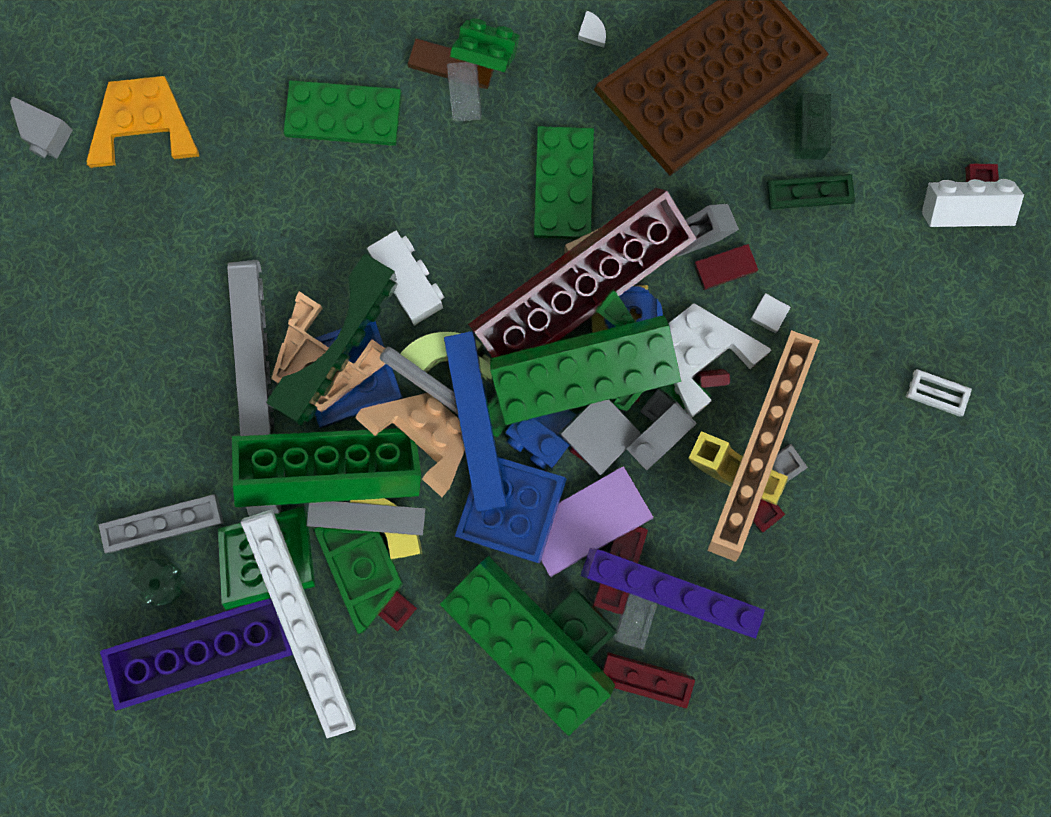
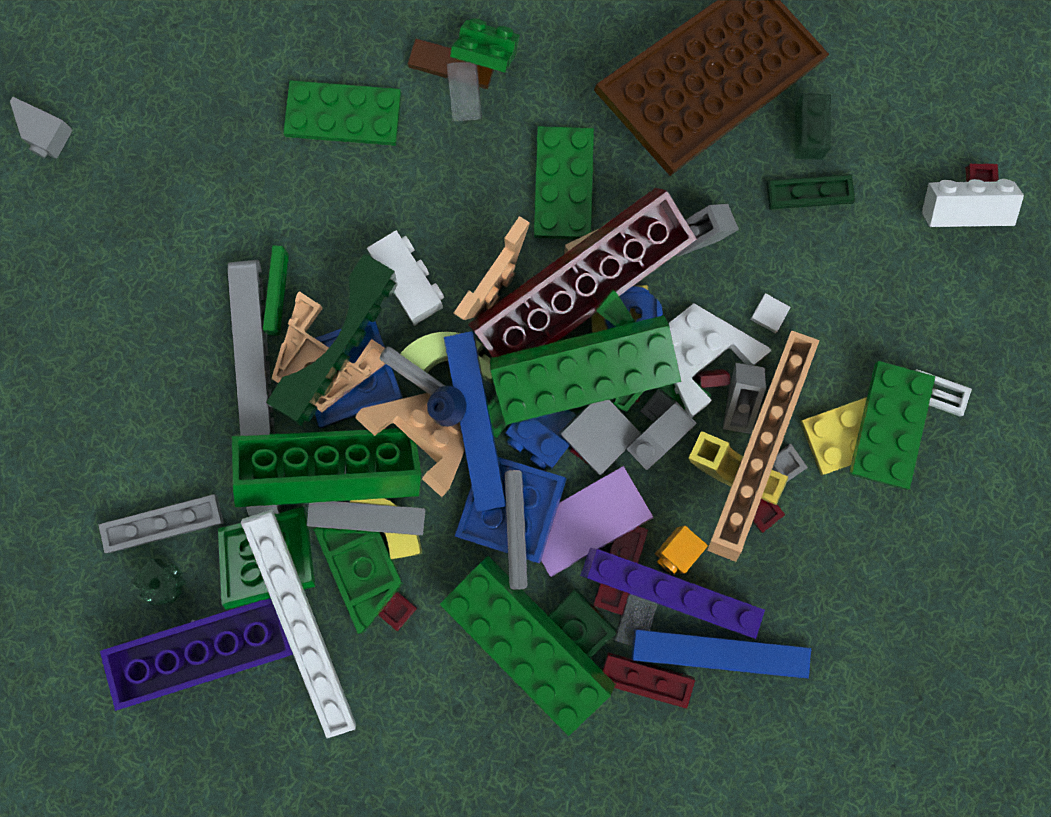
light orange wing [87,76,199,168] -> none
white tile [578,11,606,48] -> none
dark red tile [694,244,758,290] -> none
none -> green tile [263,245,289,336]
none -> dark blue cone [427,386,467,427]
none -> light nougat wing [454,216,530,320]
none -> light grey axle [505,470,528,590]
none -> blue tile [631,629,811,679]
none -> light orange brick [655,525,708,574]
none -> light grey slope [723,363,766,434]
none -> light yellow plate [800,397,867,475]
none -> green plate [849,361,935,490]

